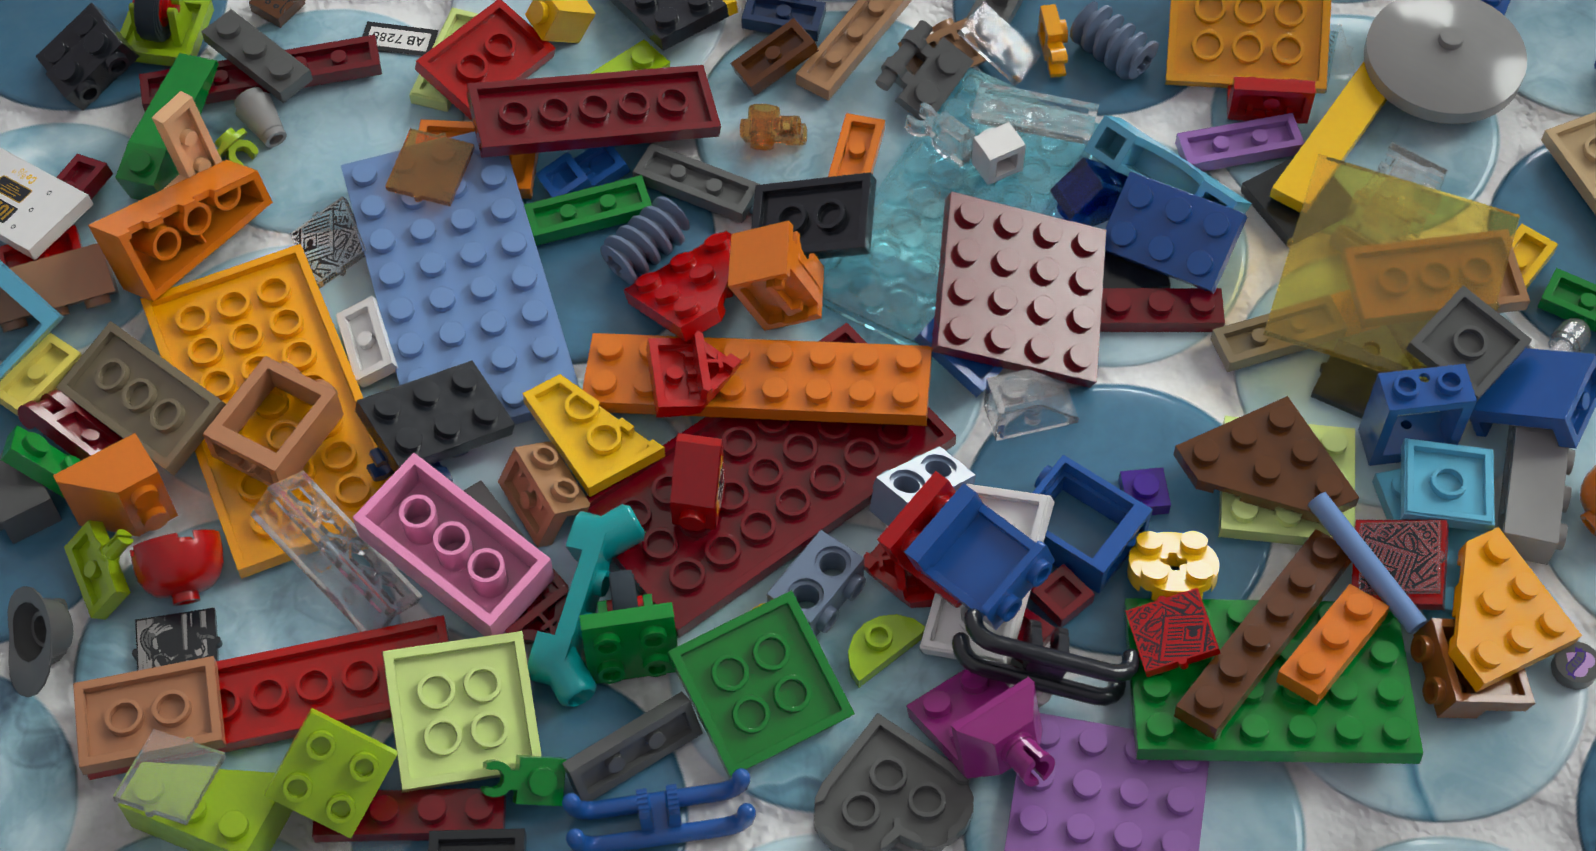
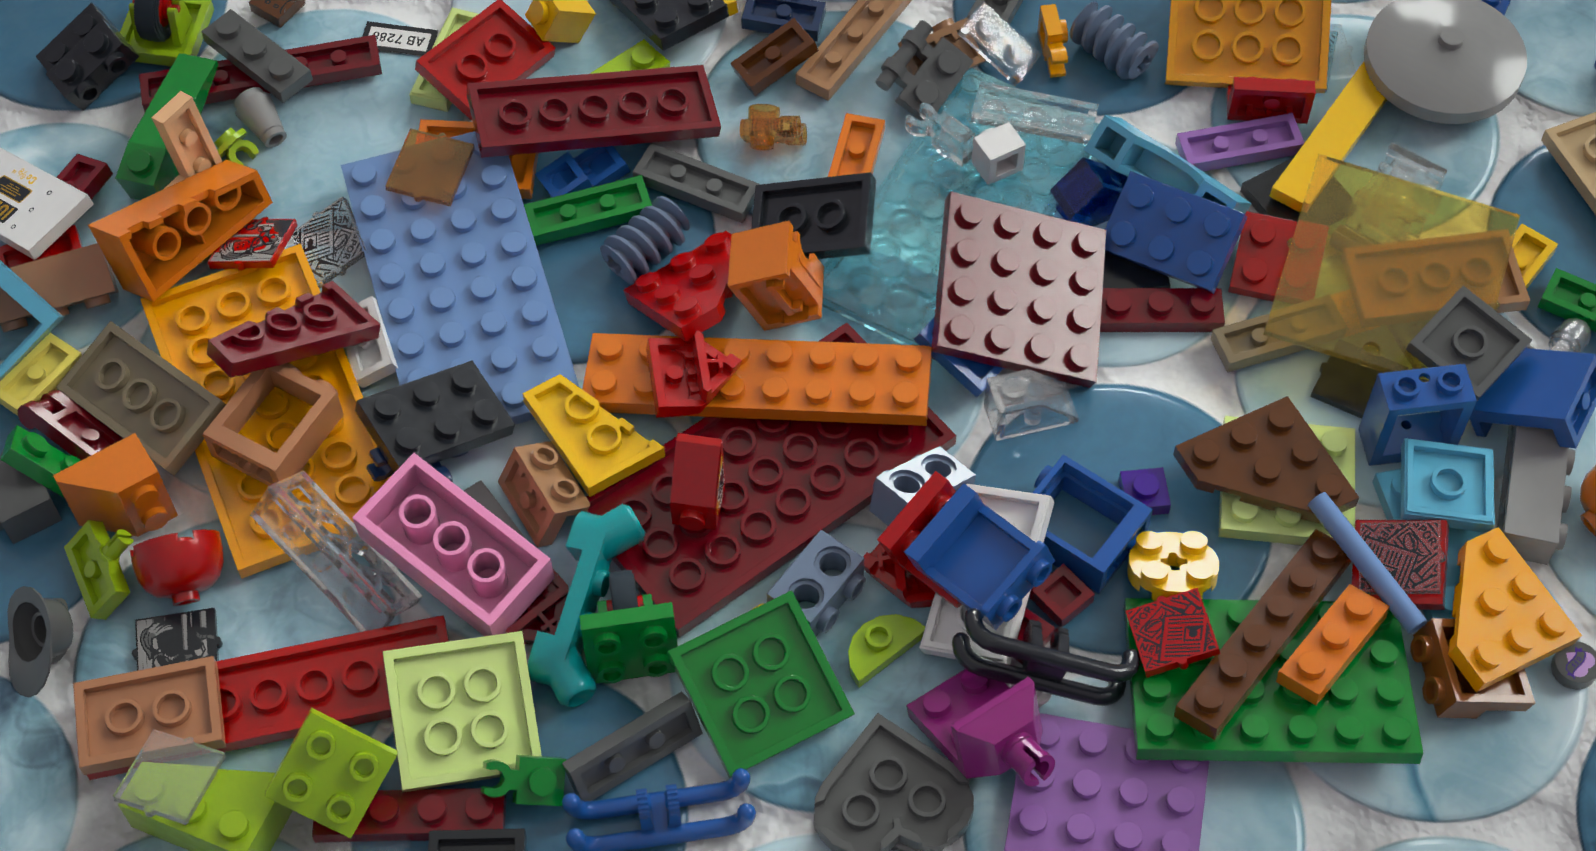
none -> dark red wing [207,281,381,378]
none -> piece [208,217,298,271]
none -> red plate [1228,211,1328,306]

